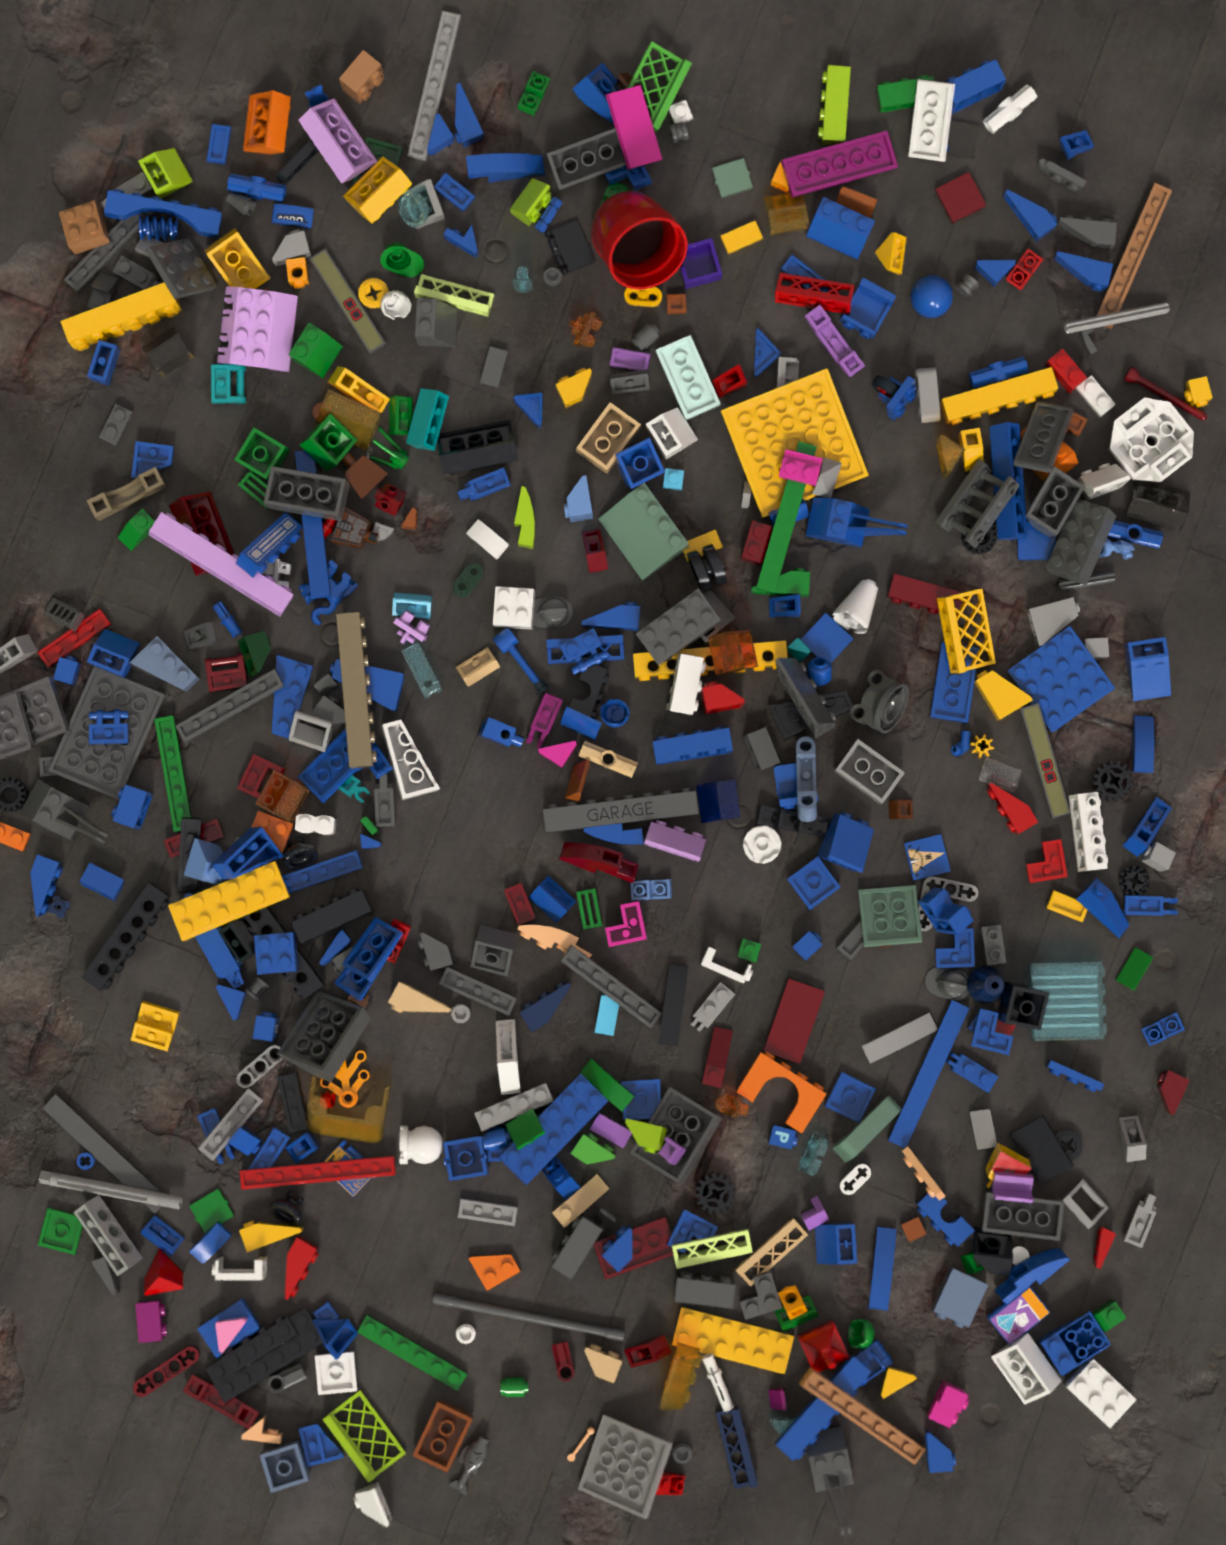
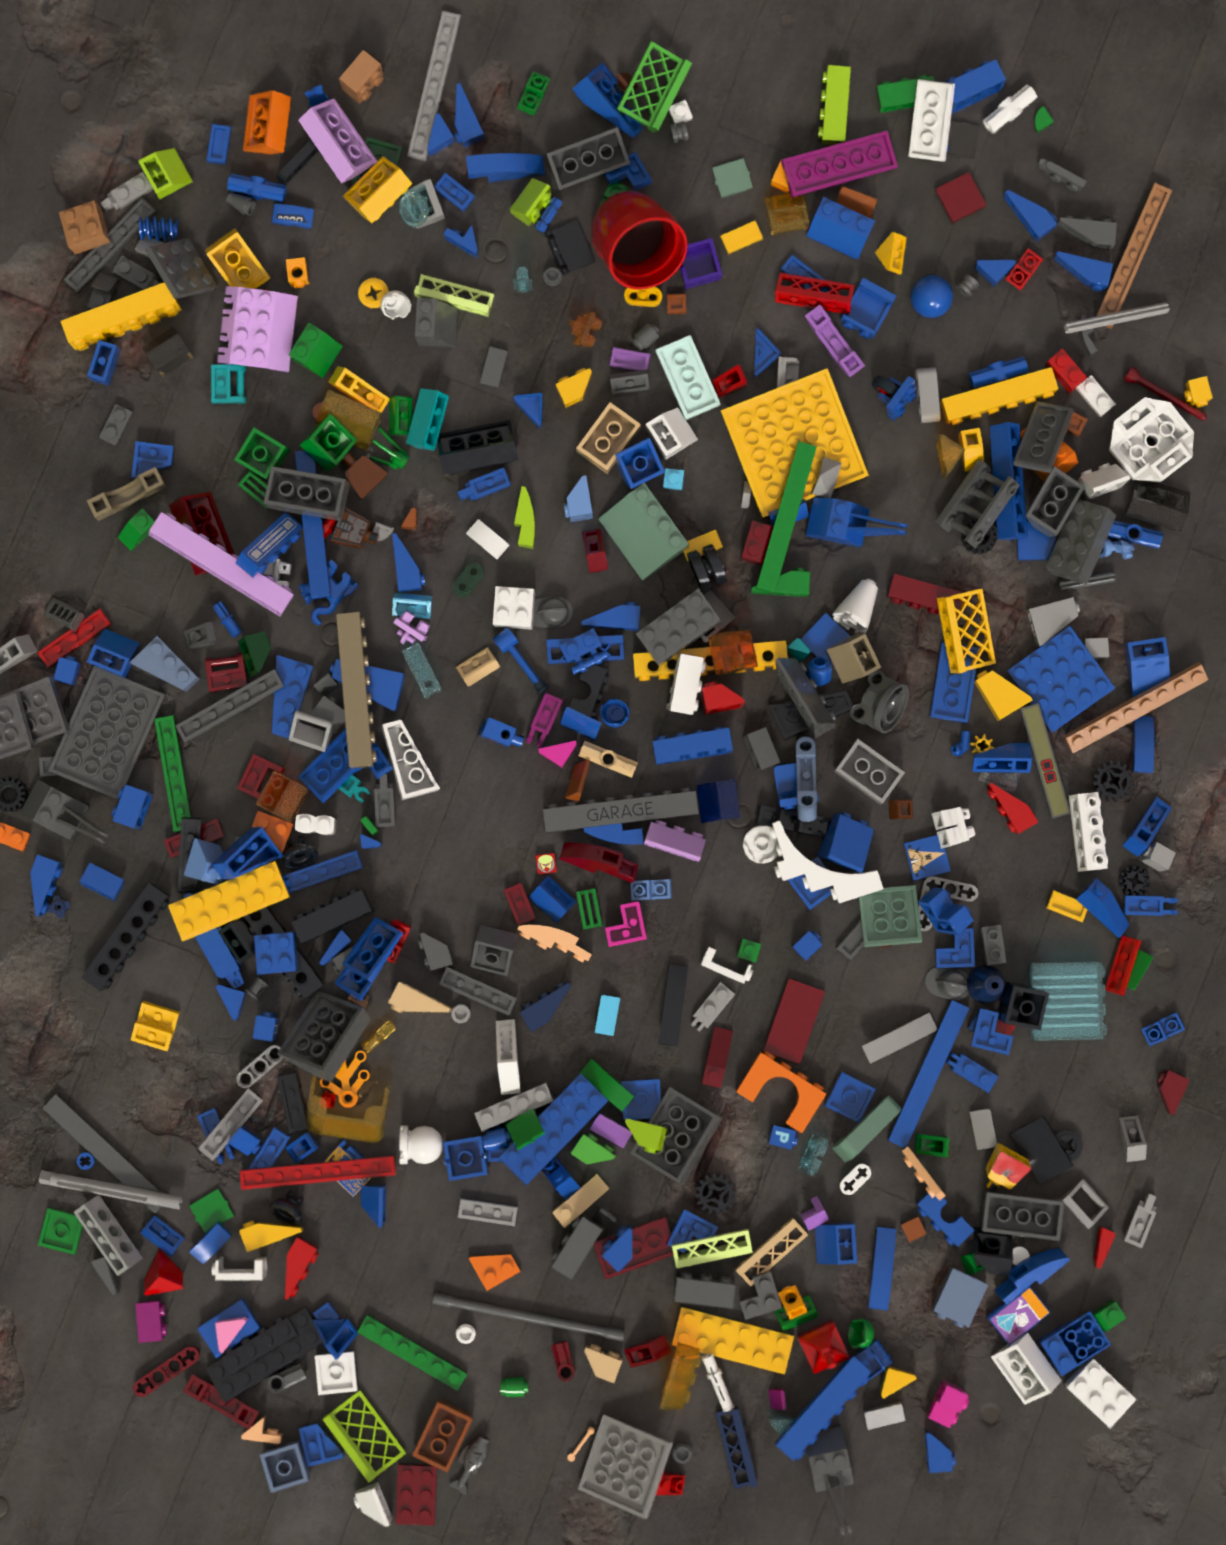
blue plate [89,709,129,745] -> none
blue arch [104,189,222,239] -> none
light grey slope [272,230,312,267] -> none
olive tile [309,249,386,354] -> none
dark red brick [375,482,407,516] -> none
green piece [380,242,424,277] -> none
dark grey tile [560,945,662,1029] -> none
dark pink tile [606,85,662,169] -> none
medium lavender panel [658,1136,686,1165] -> none
clear orange hips [715,1094,749,1118] -> none
blue slope [769,594,801,618] -> none
dark pink plate [778,449,823,486] -> none
medium nougat tile [799,1368,926,1465] -> none
medium lavender panel [991,1171,1034,1203] -> none
red plate [1026,839,1068,883] -> none
blue plate [1045,1060,1104,1092] -> none
blue slope [1059,130,1094,160] -> none
none -> clear yellow axle [361,1021,396,1054]
none -> blue slope [361,1185,386,1227]
none -> blue slope [392,533,425,593]
none -> dark red plate [396,1464,437,1526]
none -> tile [535,853,557,875]
none -> white arch [770,821,883,903]
none -> dark tan slope [826,632,881,684]
none -> slope [863,1401,906,1430]
none -> green slope [915,1134,949,1157]
none -> white hips [932,807,975,849]
none -> blue slope [972,743,1032,773]
none -> green tile [1034,106,1054,133]
none -> medium nougat plate [1063,662,1208,753]
none -> red tile [1104,935,1141,996]

